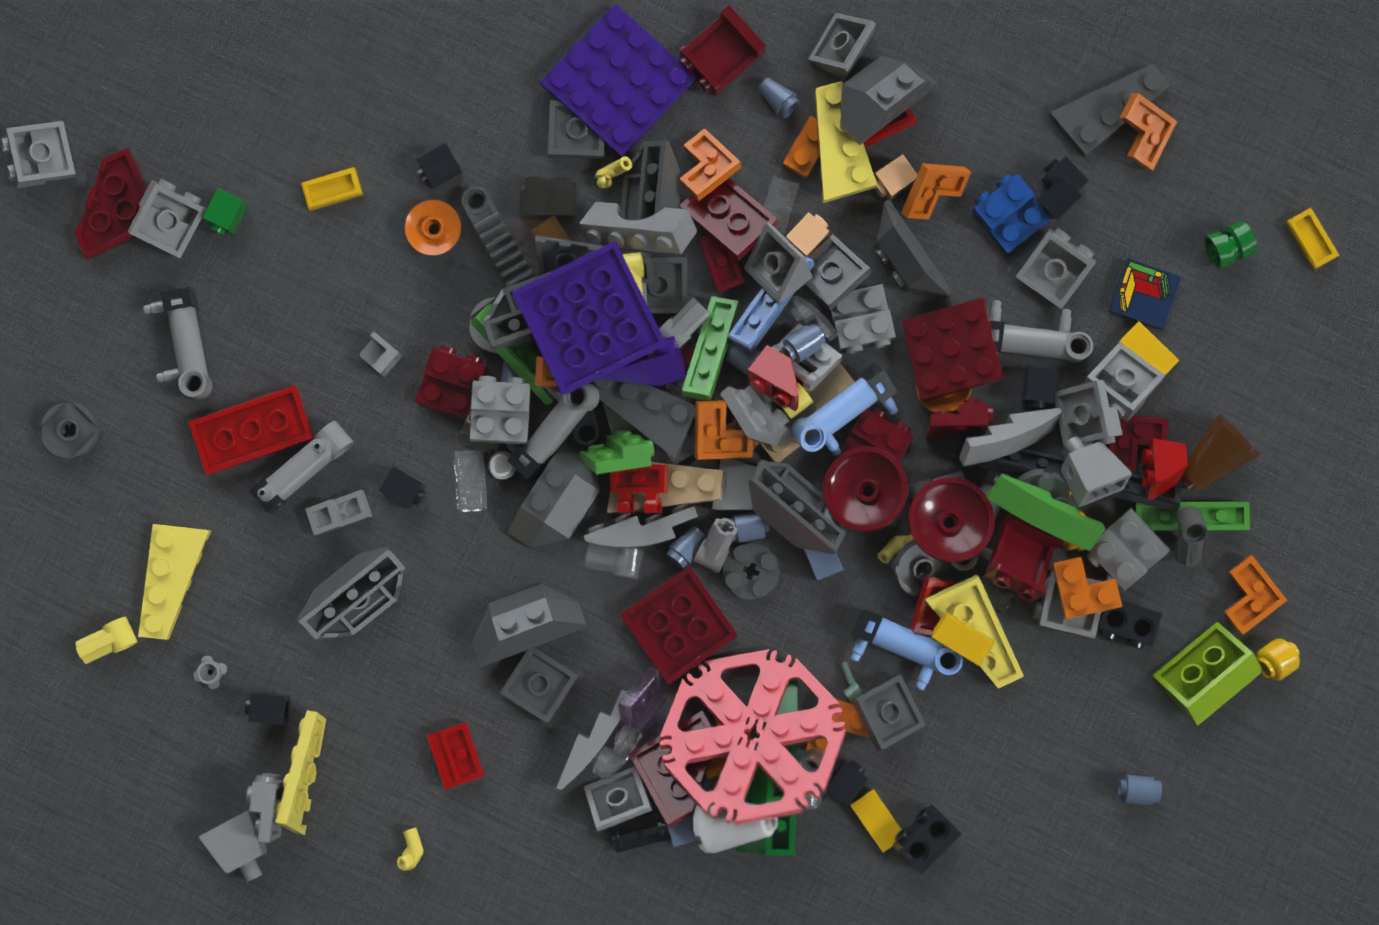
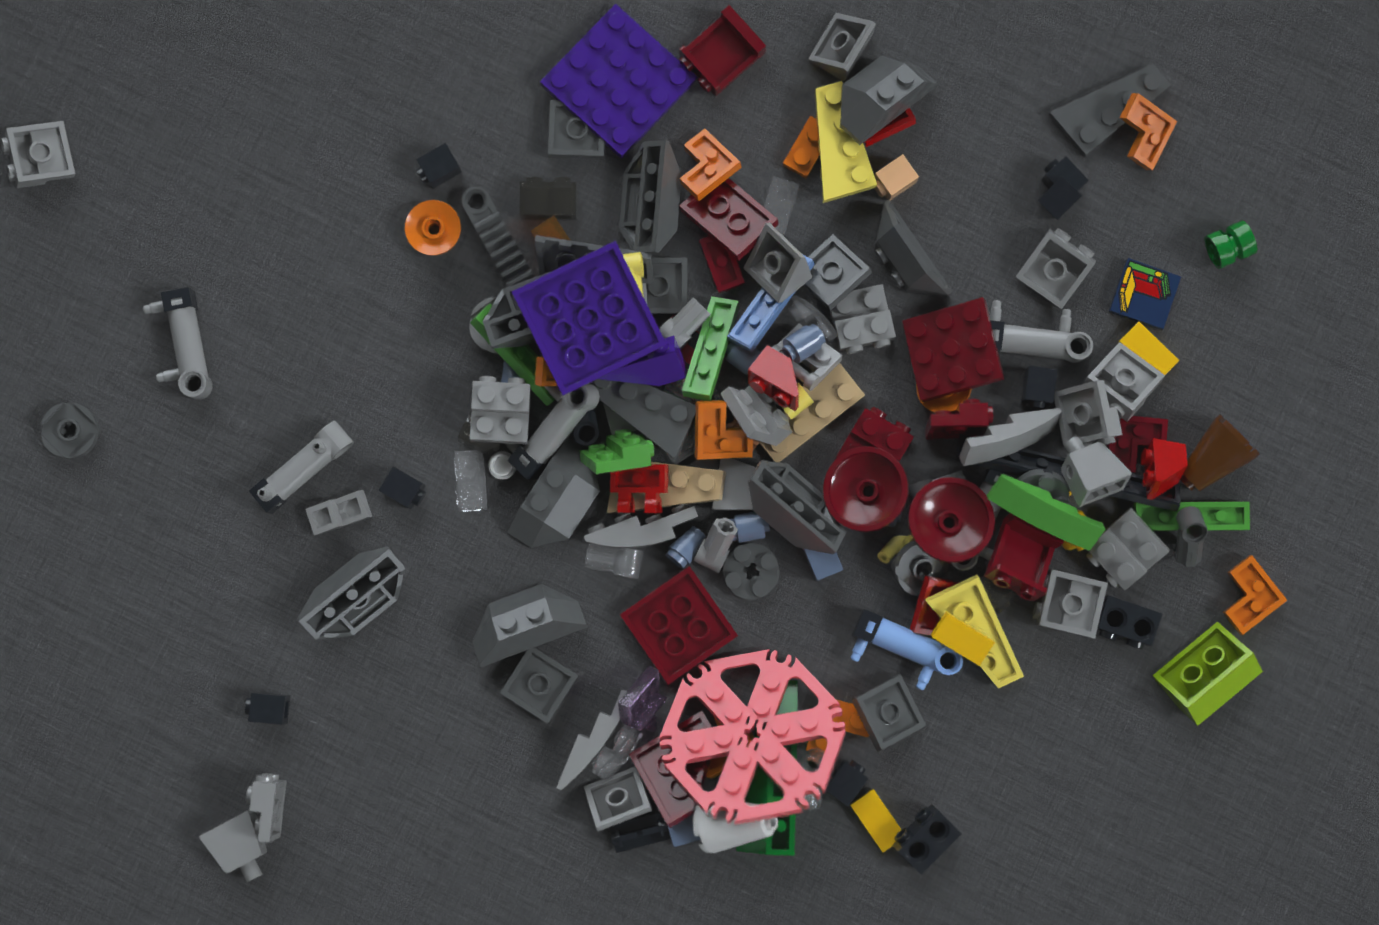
dark red plate [74,148,148,260] -> none
light yellow piece [75,616,138,664] -> none
light grey plate [128,178,206,258] -> none
light yellow wing [138,524,211,640] -> none
red plate [189,385,314,476] -> none
light grey plate [194,656,227,689] -> none
green brick [203,188,249,235] -> none
light yellow wing [275,710,326,835] -> none
yellow tile [301,167,363,211] -> none
light grey panel [359,331,402,377] -> none
light yellow arm [397,827,424,871] -> none
dark red plate [415,345,488,421] -> none
red plate [427,722,485,790] -> none
light grey arch [579,202,697,254] -> none
light yellow arm [595,157,632,188] -> none
sand blue cone [758,78,800,118] -> none
light nougat brick [786,212,829,257] -> none
light blue piece [791,363,898,456] -> none
sand green hand [841,662,862,703] -> none
orange plate [901,163,971,220] -> none
blue plate [972,174,1051,255] -> none
orange plate [1051,557,1122,619] -> none
sand blue brick [1117,774,1162,806] -> none
yellow head [1257,639,1300,681] -> none
yellow tile [1284,208,1340,270] -> none

